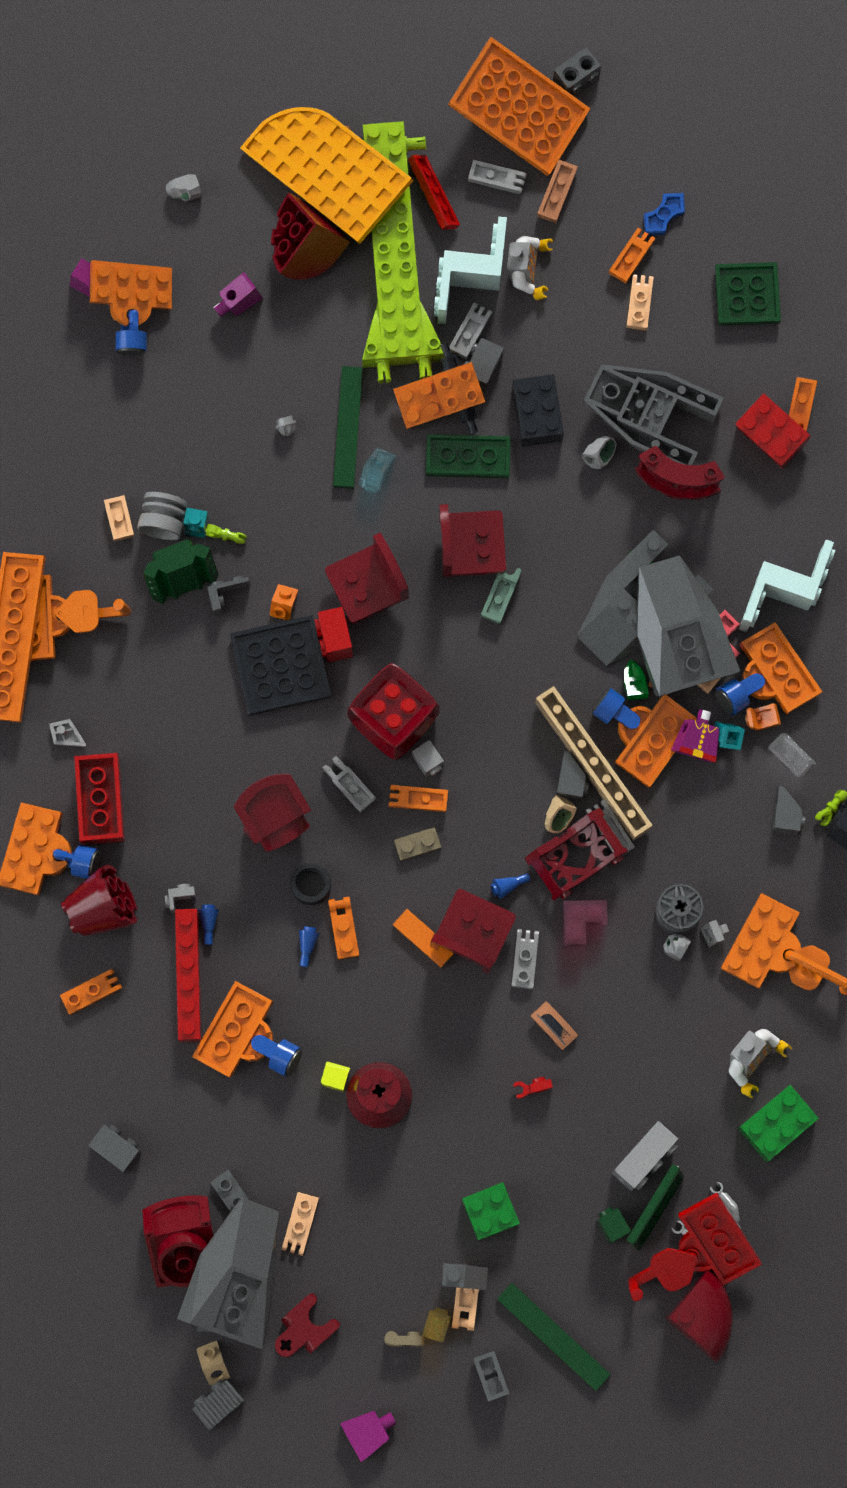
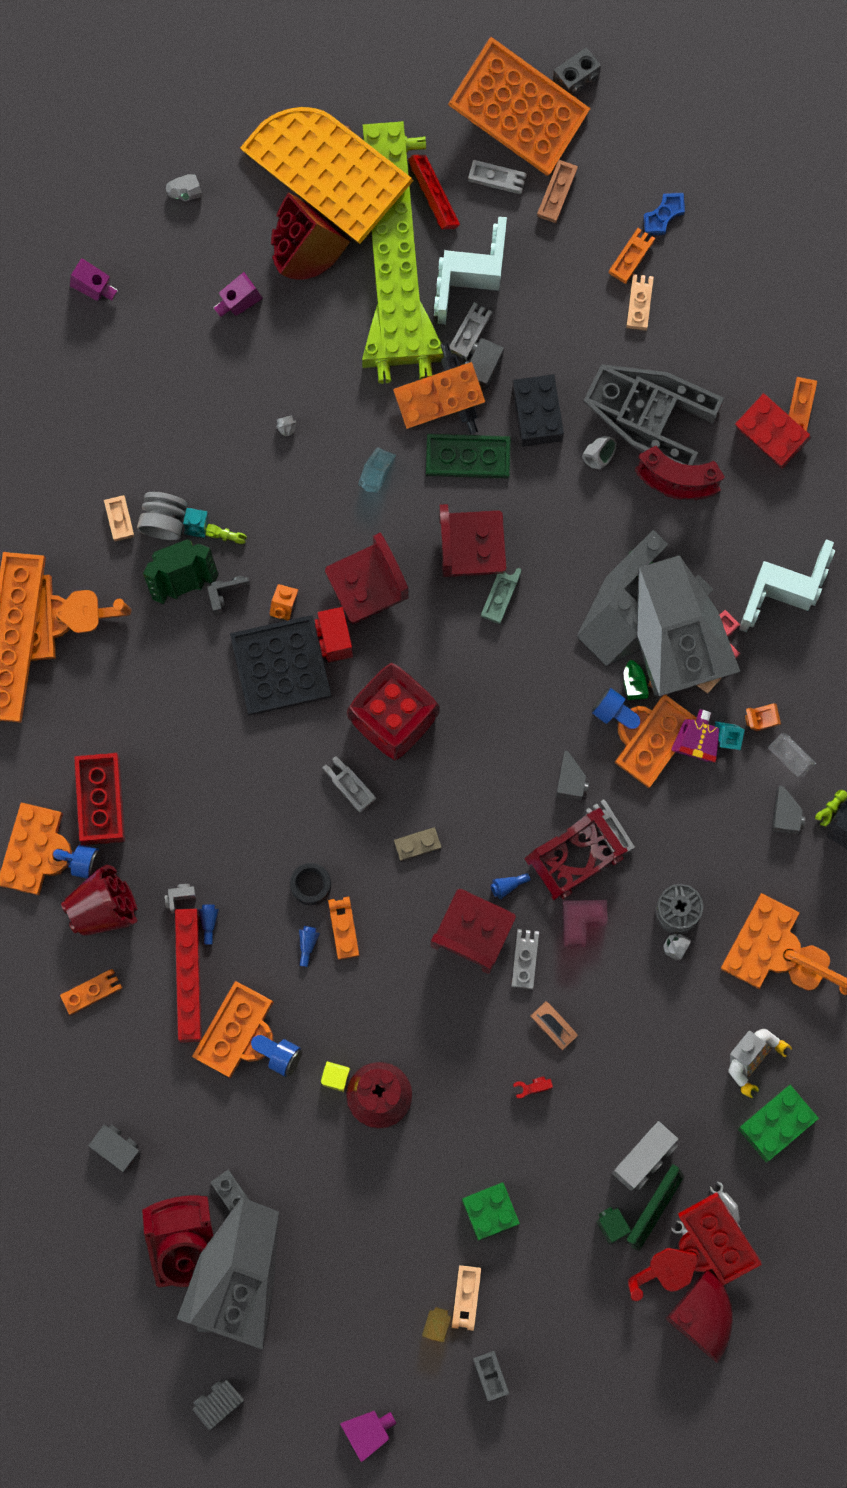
light grey piece [49,719,87,747] -> none
orange plate [90,260,172,355] -> none
tan bracket [196,1341,230,1385] -> none
dark red piece [233,773,311,852] -> none
dark red piece [275,1293,341,1357] -> none
light nougat hinge [281,1192,319,1256] -> none
dark green tile [333,366,363,489] -> none
dark tan plate [384,1331,424,1347] -> none
orange hinge [389,785,448,813] -> none
orange tile [393,909,454,968] -> none
light grey brick [412,740,444,776] -> none
dark grey slope [442,1263,488,1290] -> none
dark green tile [497,1282,611,1391] -> none
torso [507,236,553,300] -> none
tan brick [535,686,653,842] -> none
tan rock [545,795,577,833] -> none
light grey tile [700,920,729,948] -> none
dark green plate [715,262,781,326] -> none
orange plate [715,622,822,716] -> none

